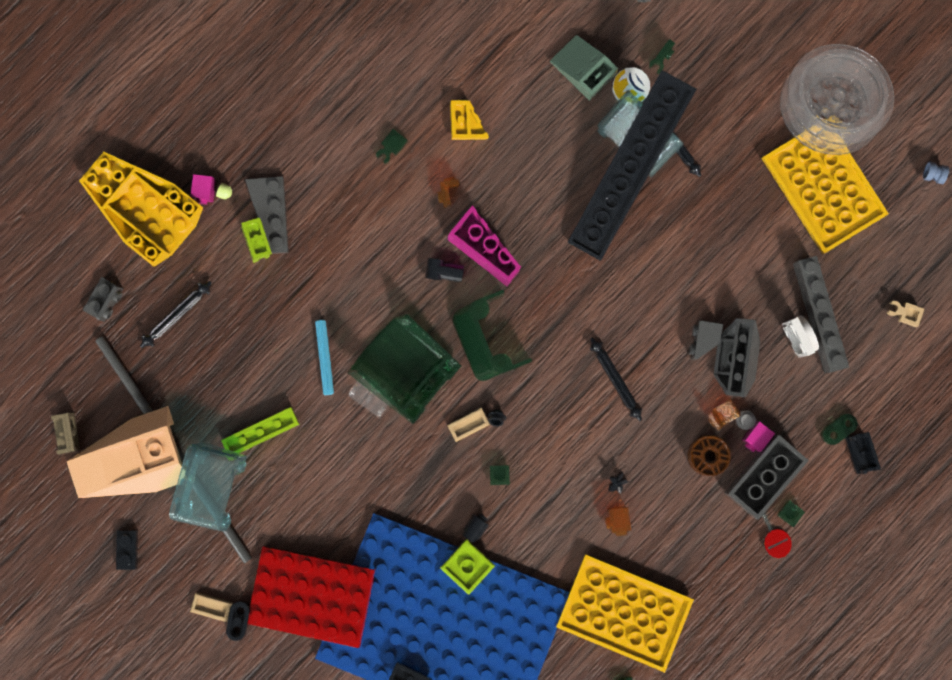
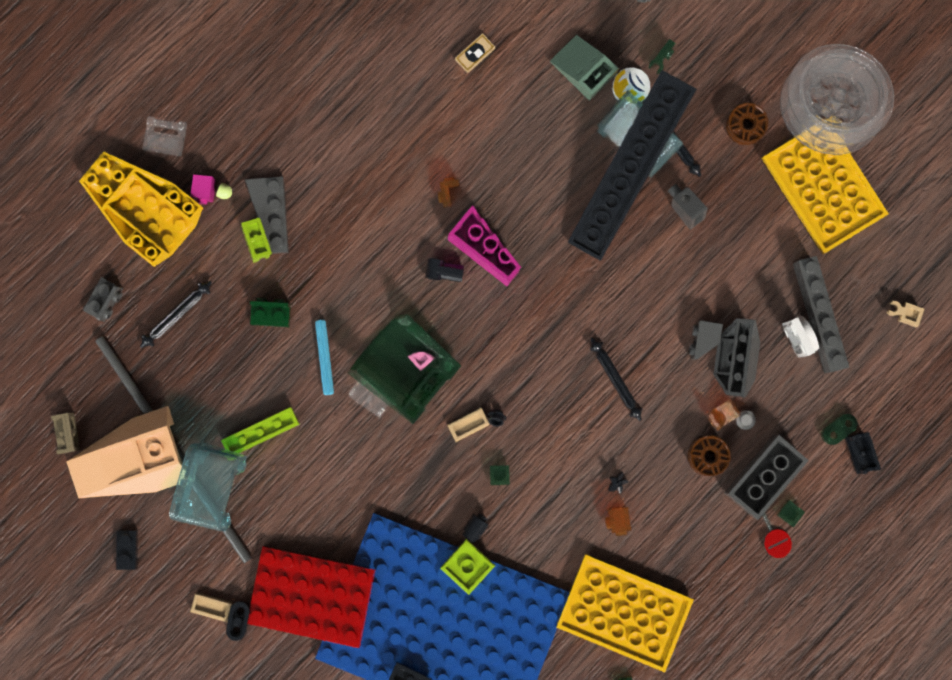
clear green plate [376,129,408,165] -> none
yellow wing [450,100,489,140] -> none
clear green windscreen [452,290,532,381] -> none
dark pink brick [742,422,775,452] -> none
sand blue wheel [923,161,949,184] -> none
none -> clear plate [142,116,187,156]
none -> dark green bracket [250,298,291,328]
none -> bright pink tile [408,351,436,371]
none -> tile [455,33,495,74]
none -> dark grey torso [668,184,708,230]
none -> reddish brown wheel [726,103,769,146]

